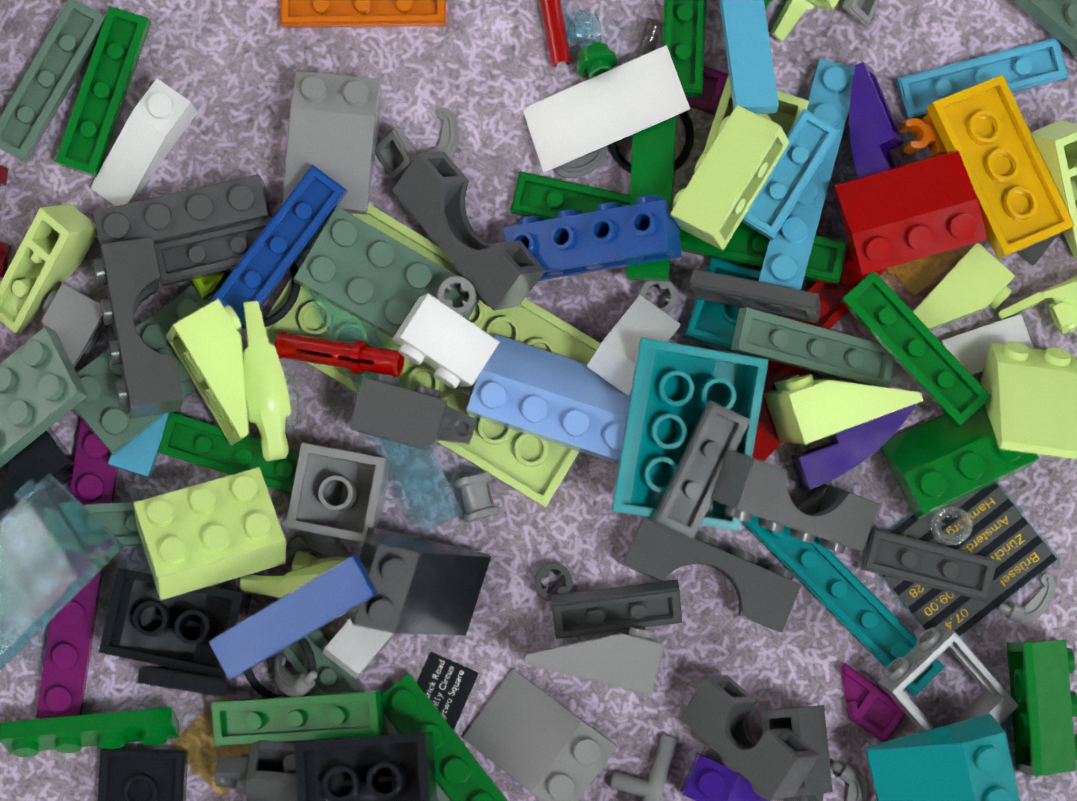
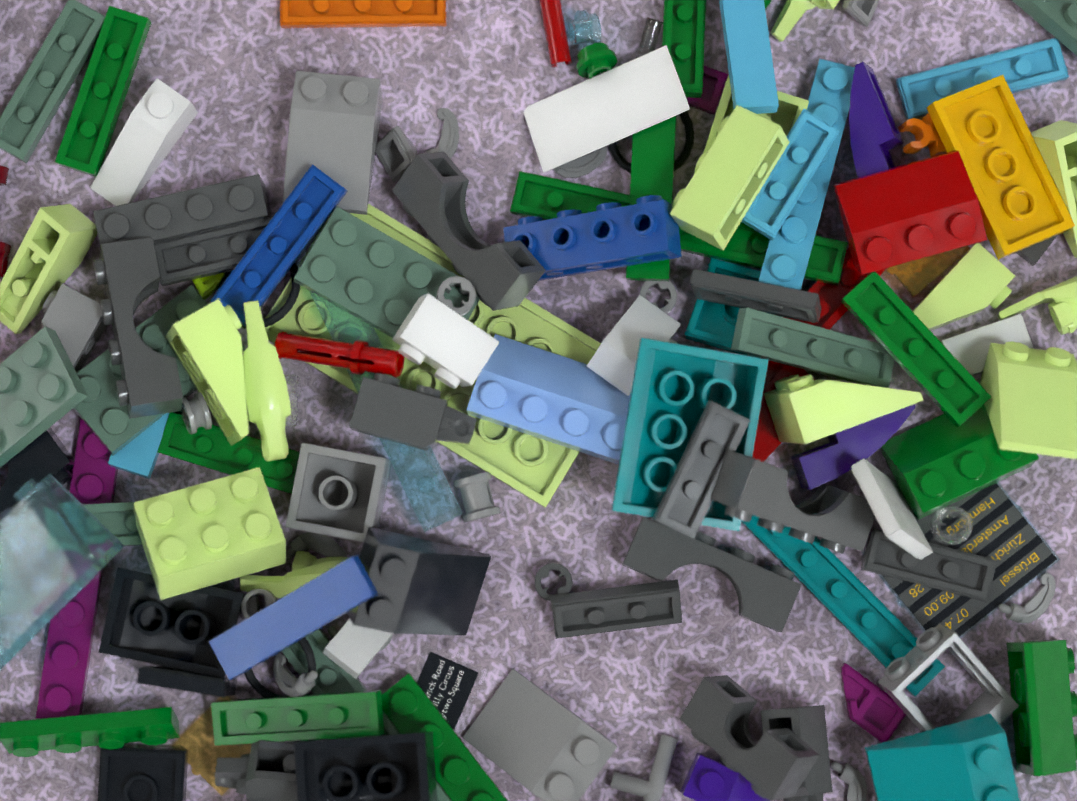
light grey slope [524,627,664,696] -> none
none -> light grey bush [181,392,212,434]
none -> light grey hinge [242,589,277,619]
none -> white tile [851,458,933,560]

